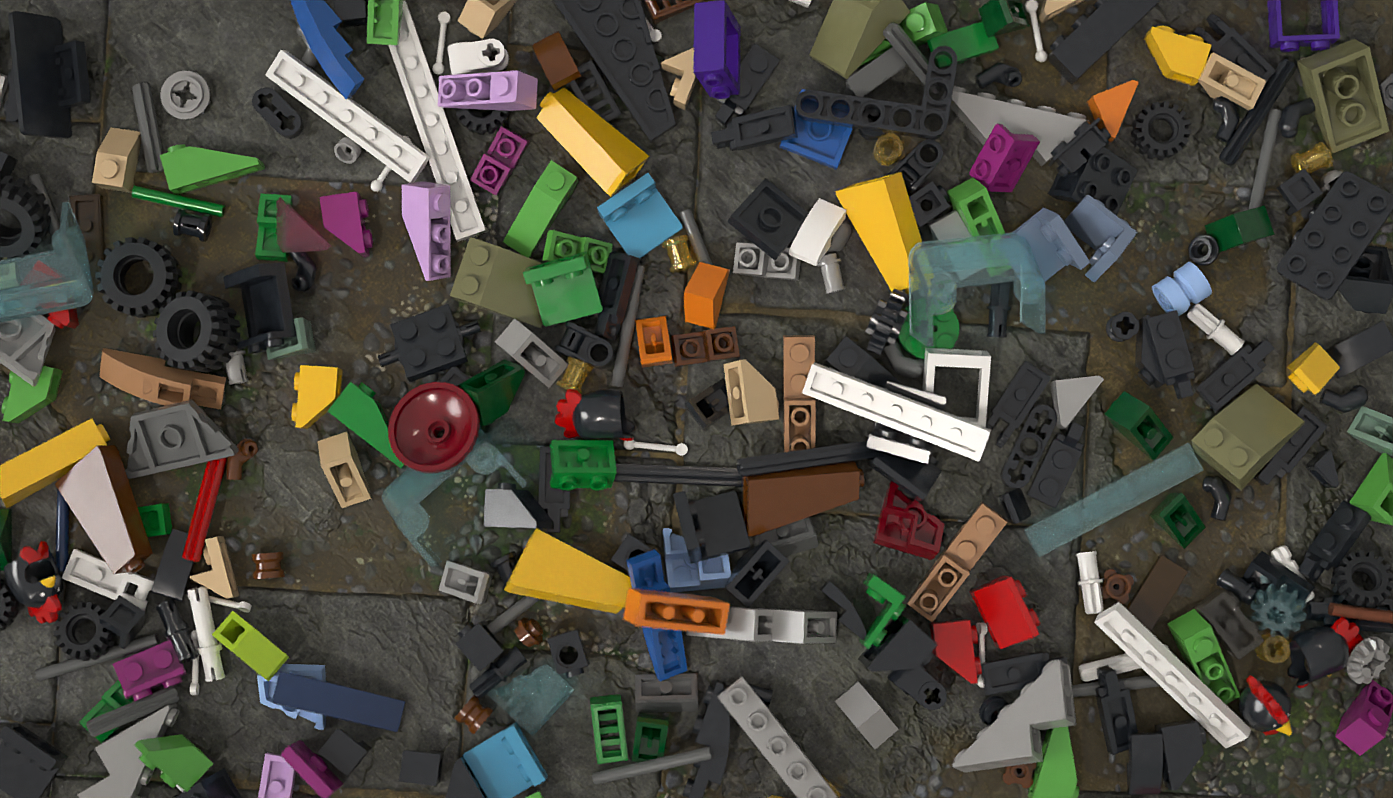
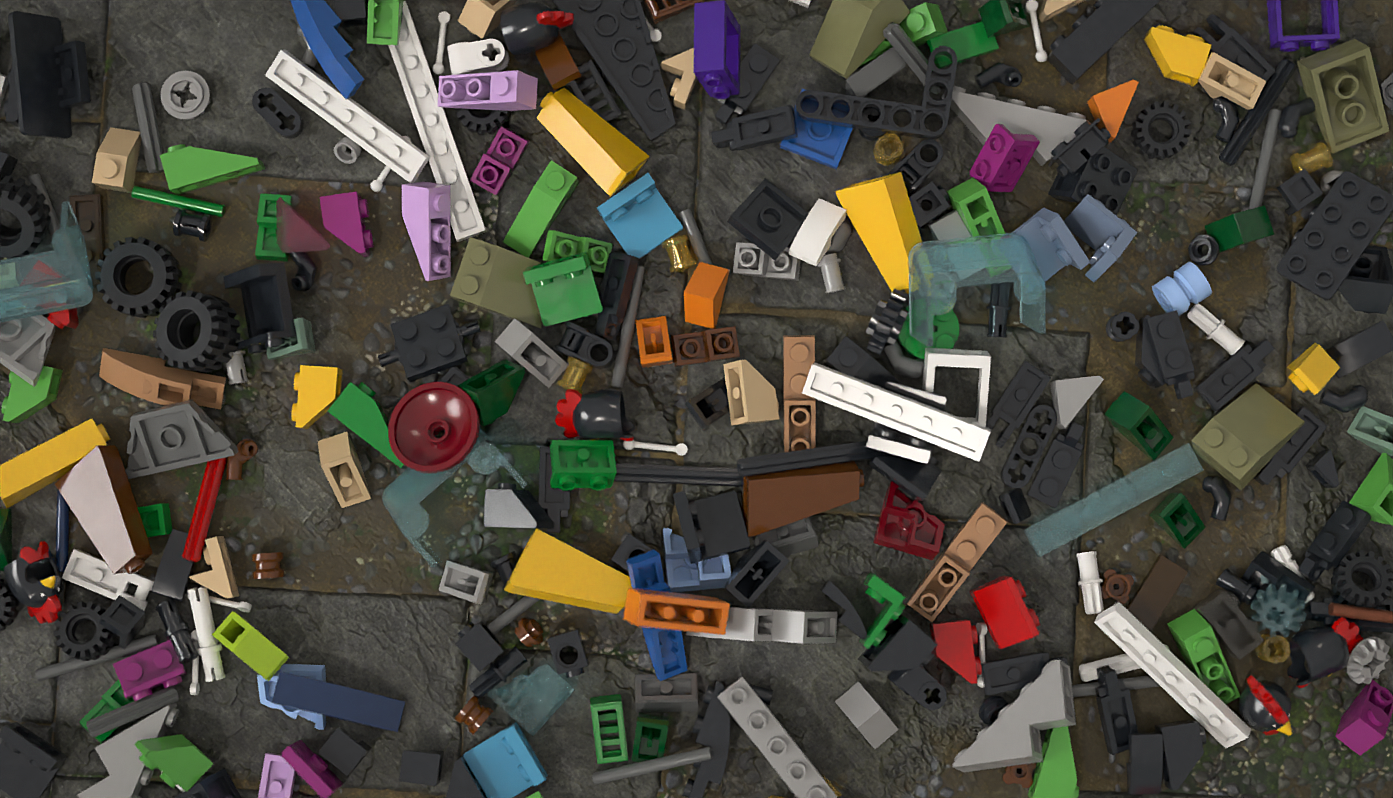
none -> black piece [500,2,574,56]

